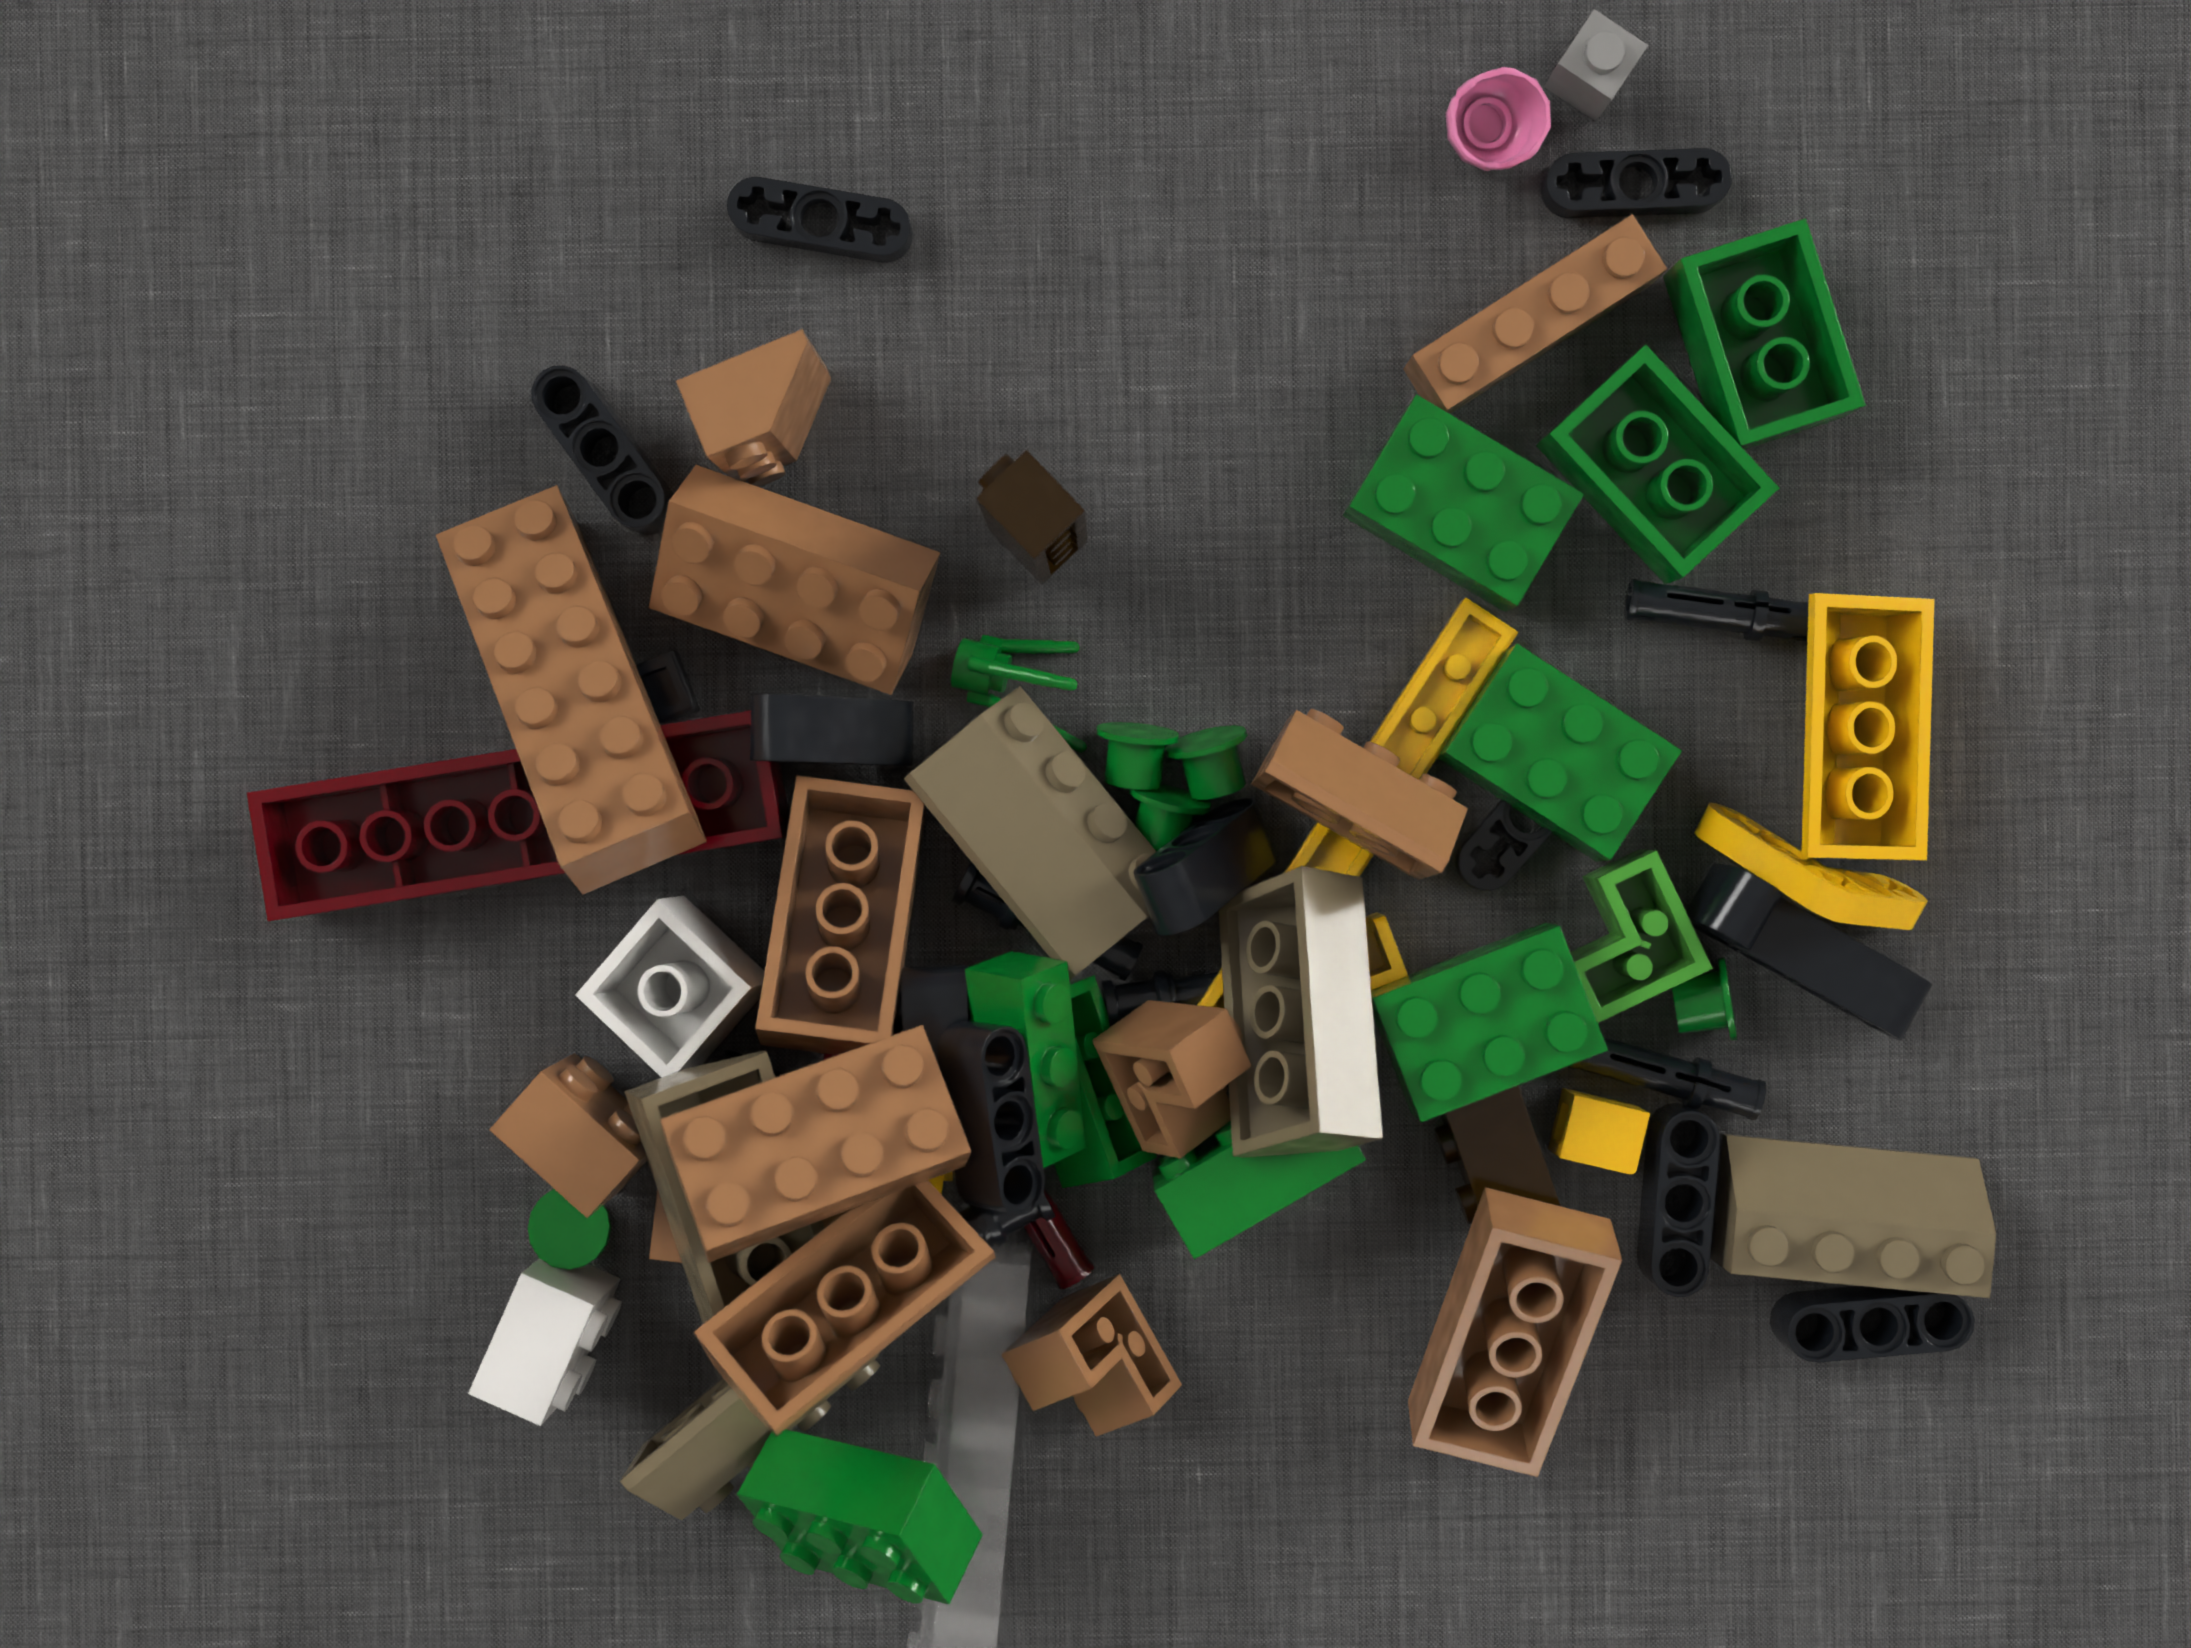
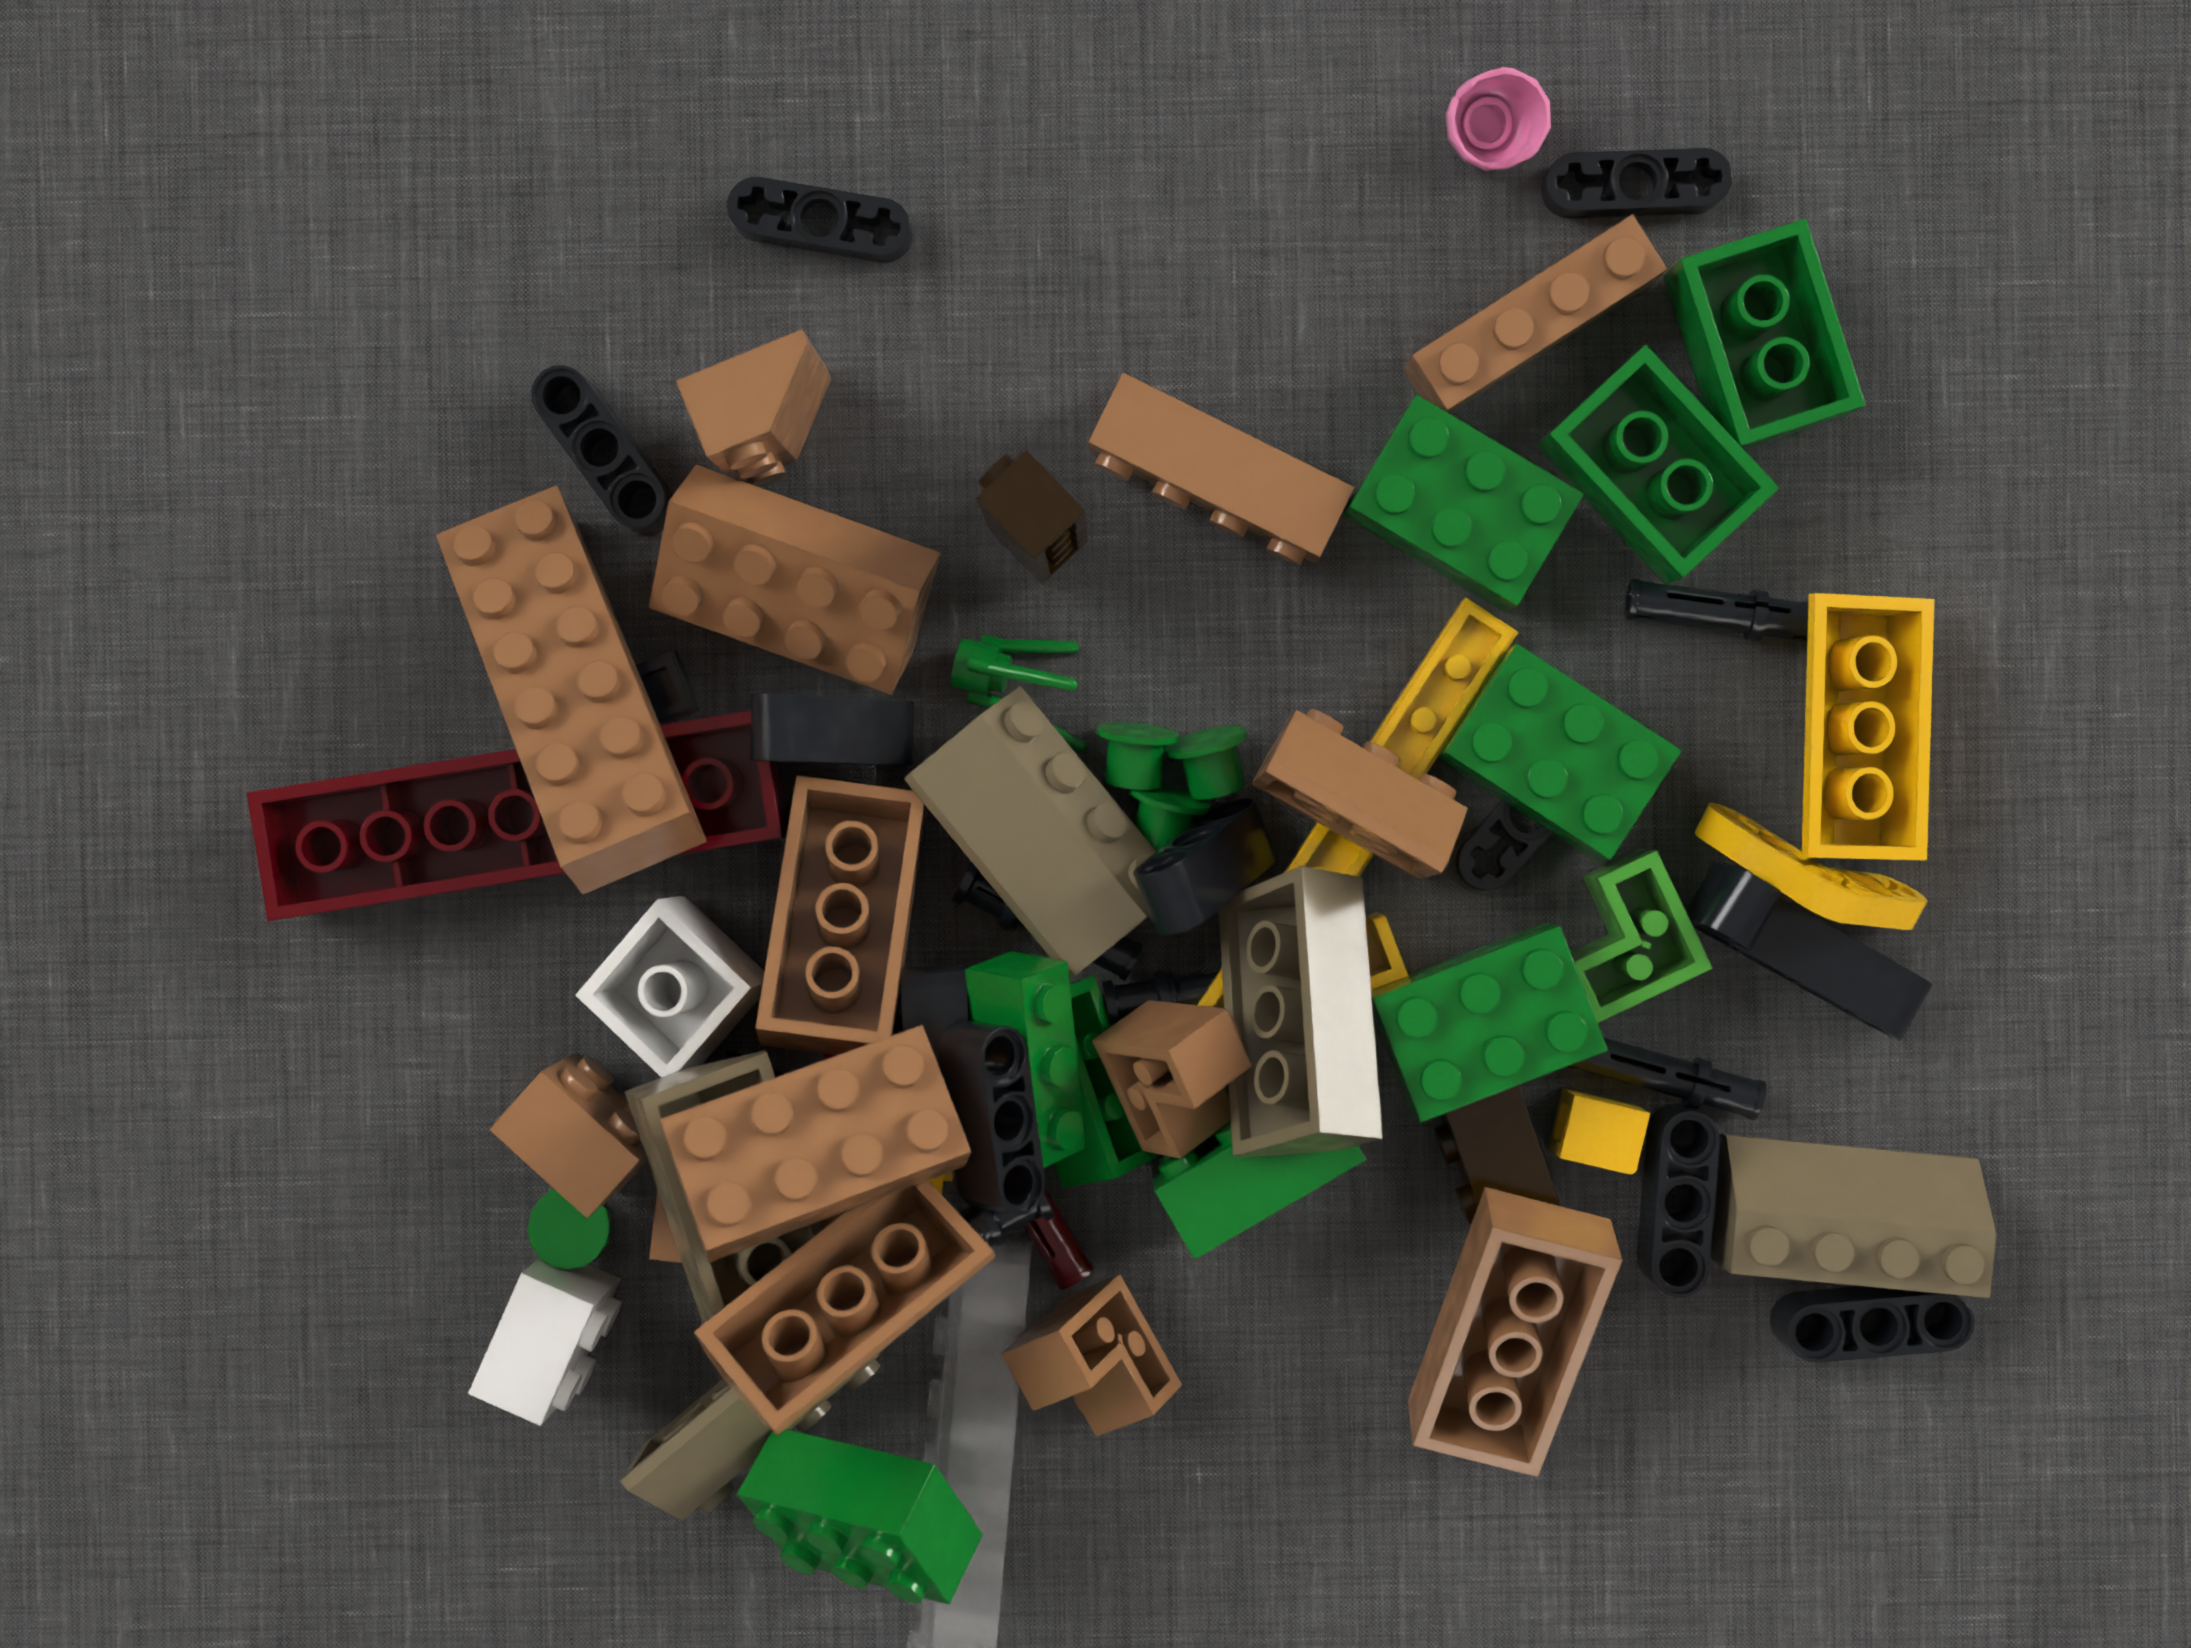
light grey brick [1544,9,1648,122] -> none
green piece [1672,957,1737,1040] -> none
none -> medium nougat brick [1088,373,1355,566]

